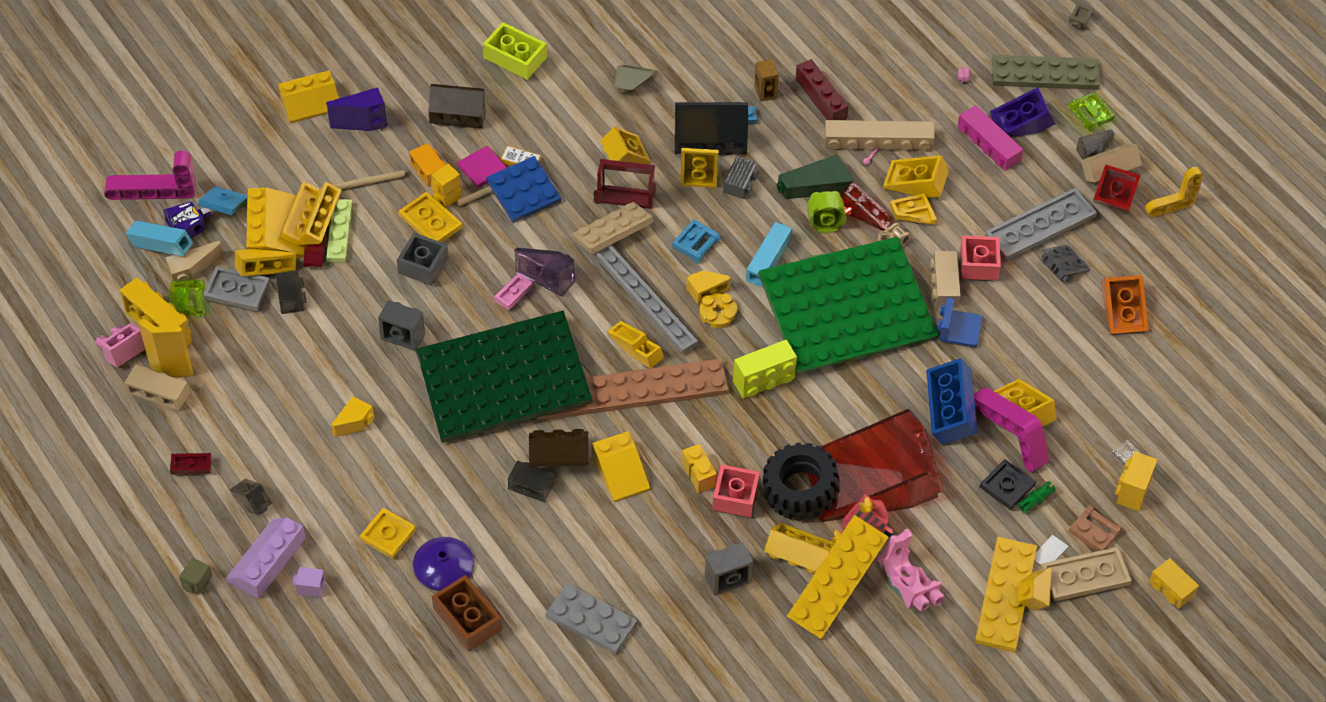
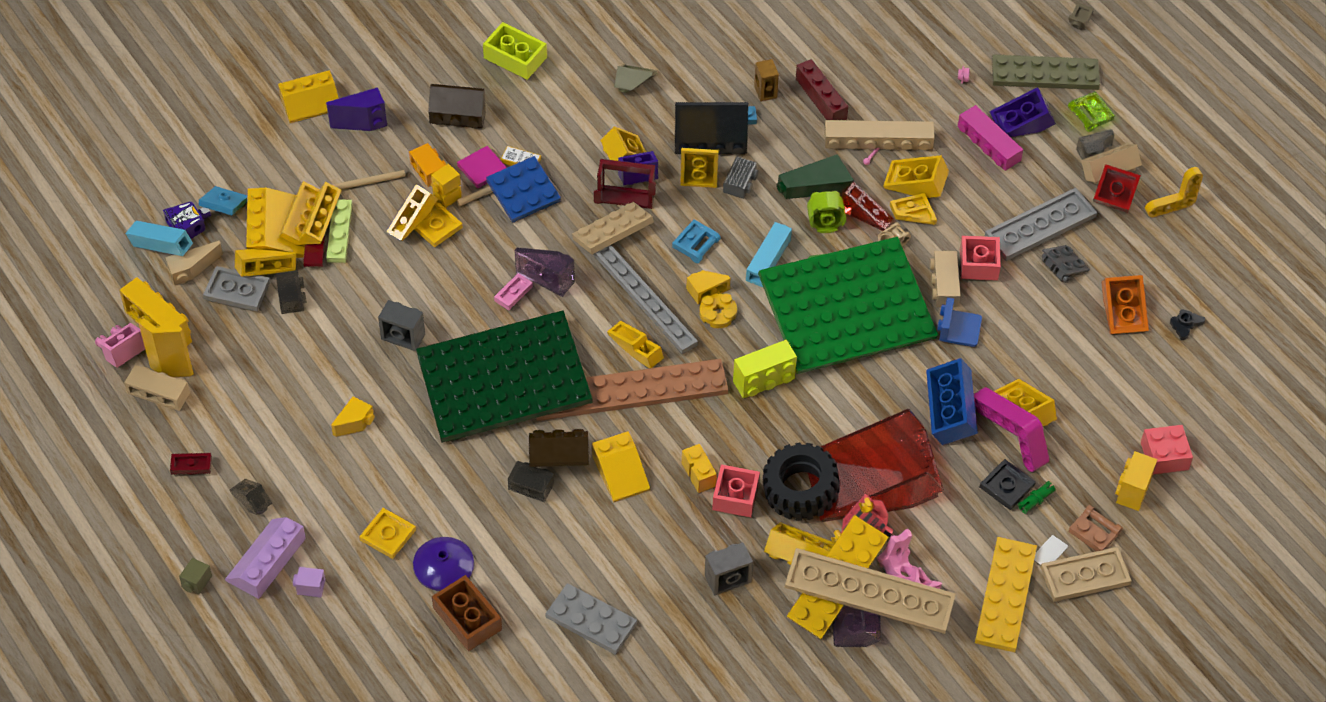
dark pink beam [104,150,196,200] -> none
clear neon green plate [170,280,205,317] -> none
dark grey brick [397,233,448,285] -> none
yellow slope [1017,567,1052,610] -> none
clear plate [1112,440,1141,466] -> none
yellow brick [1149,558,1199,609] -> none
none -> yellow slope [387,184,438,241]
none -> dark purple brick [618,151,658,185]
none -> tan plate [784,548,956,634]
none -> clear purple slope [833,605,881,647]
none -> coral brick [1141,425,1193,475]
none -> black animal [1170,309,1205,340]

